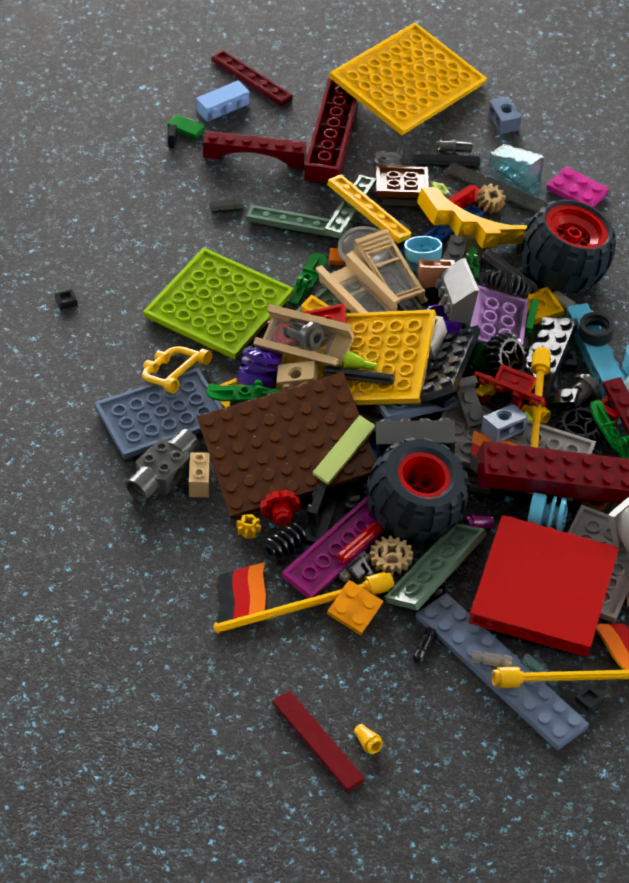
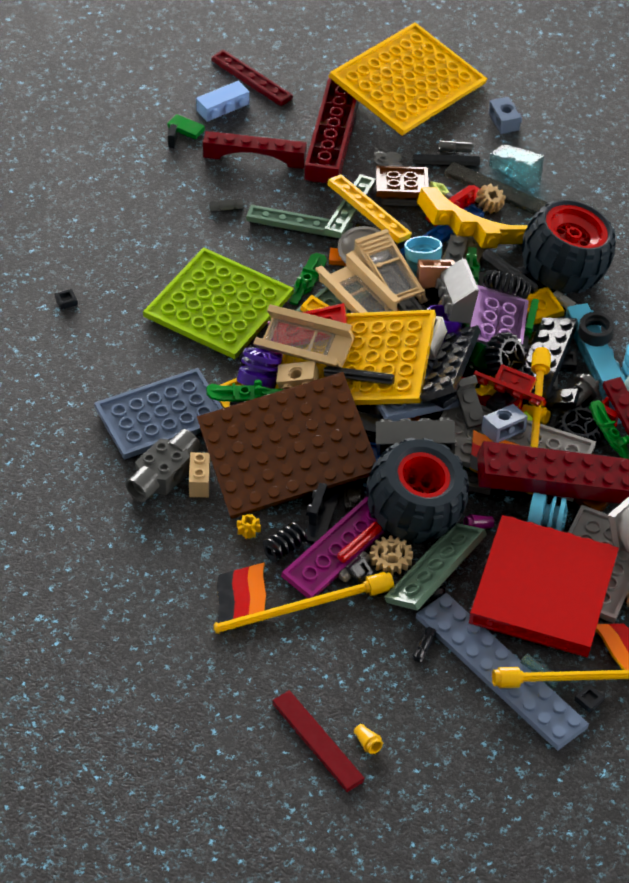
yellow bar [142,346,212,394] -> none
red plant [260,490,300,526] -> none
dark grey piece [283,319,327,351] -> none
yellowish green tile [313,415,375,485] -> none
light orange plate [327,580,383,635] -> none
lime cone [342,351,378,371] -> none
light grey axle [471,651,513,667] -> none
dark pink plate [546,167,609,207] -> none

